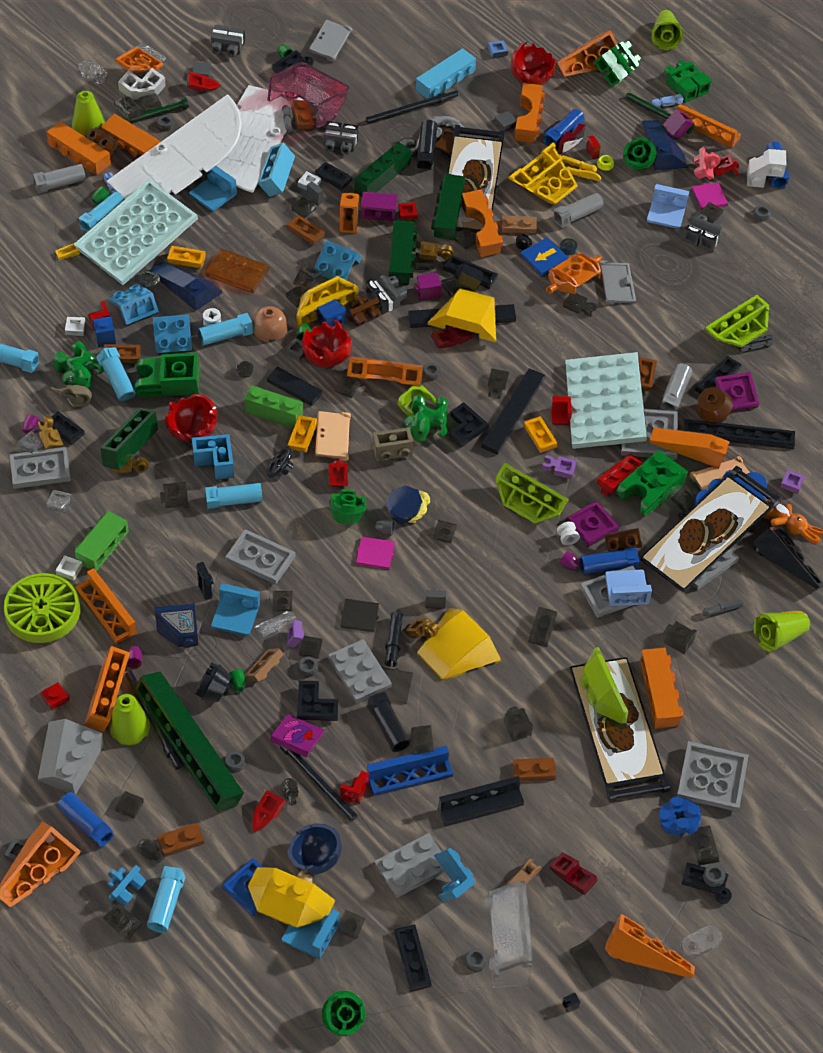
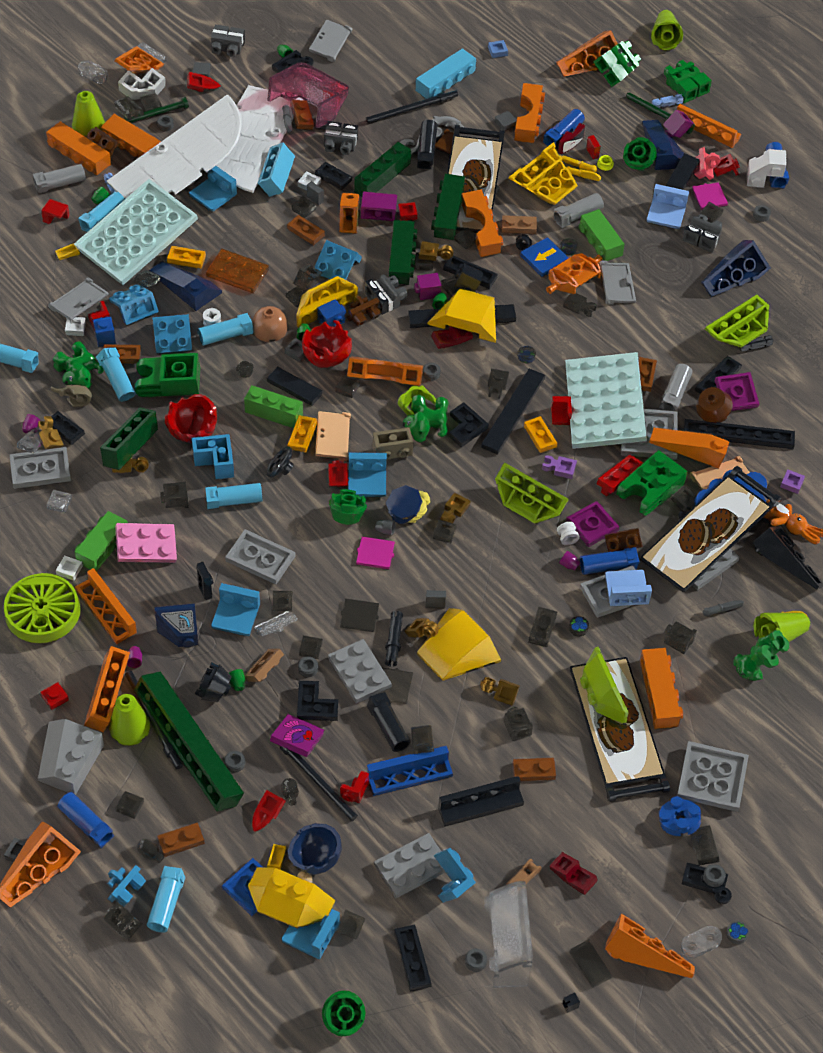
medium lavender plate [287,620,304,648] -> none
red piece [510,42,556,85] -> none
none -> red panel [41,199,70,224]
none -> light grey door [48,277,109,321]
none -> bright pink plate [115,523,177,563]
none -> yellow piece [267,844,286,870]
none -> dark azure bracket [348,453,387,497]
none -> green hose [432,292,448,309]
none -> pearl gold plate [440,492,471,526]
none -> pearl gold plate [480,677,520,706]
none -> clear smoke tile [518,346,536,364]
none -> tile [569,616,589,637]
none -> bright green brick [579,209,625,261]
none -> black tile [666,153,700,190]
none -> dark blue wedge [701,240,771,297]
none -> tile [726,921,749,944]
none -> green animal [733,630,789,681]

